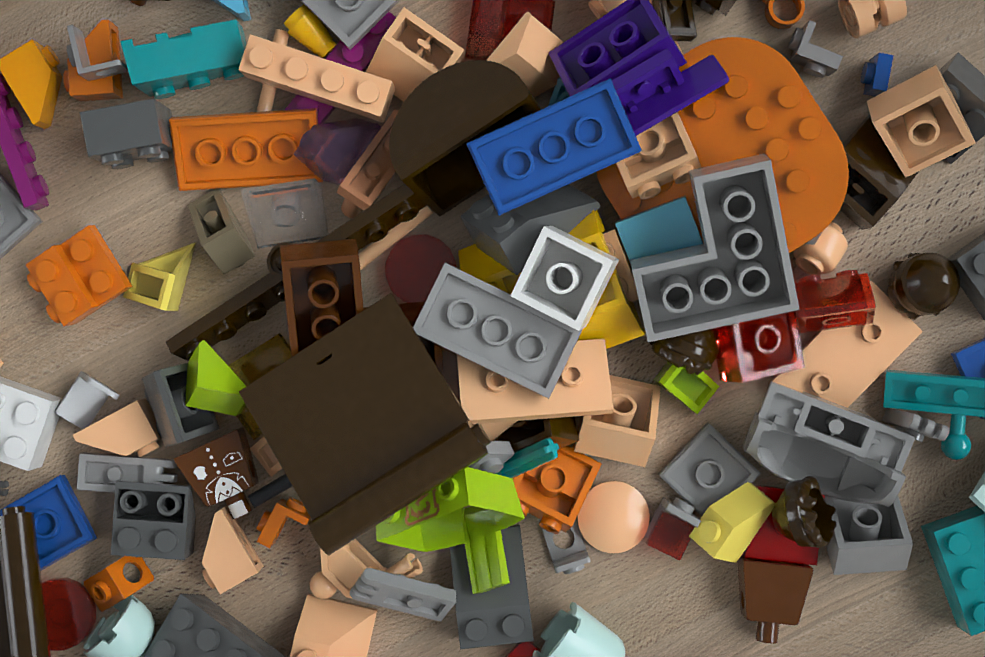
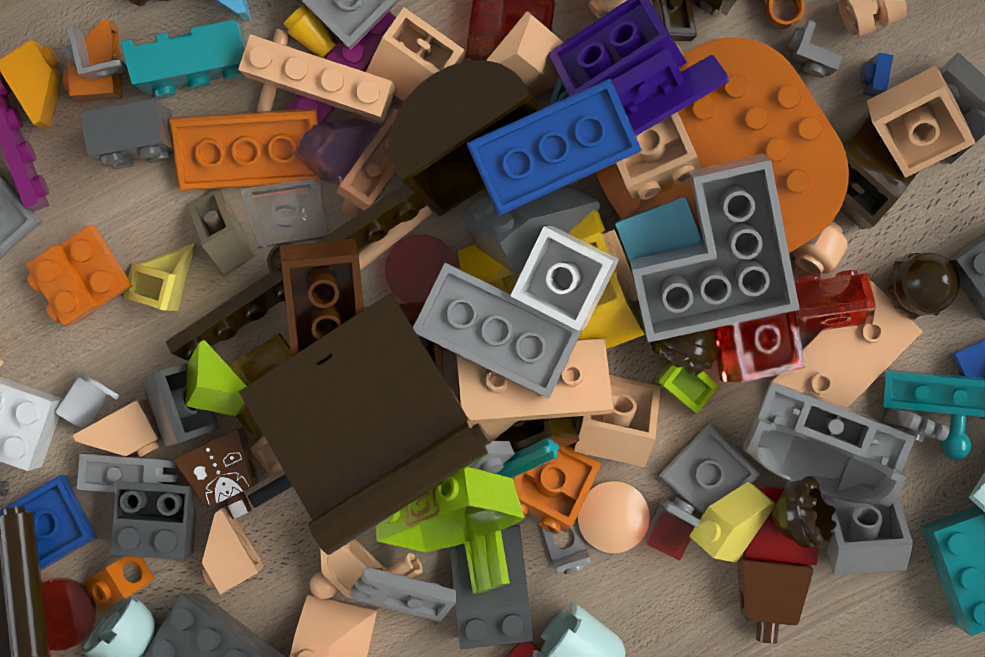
orange bracket [256,497,311,548] -> none

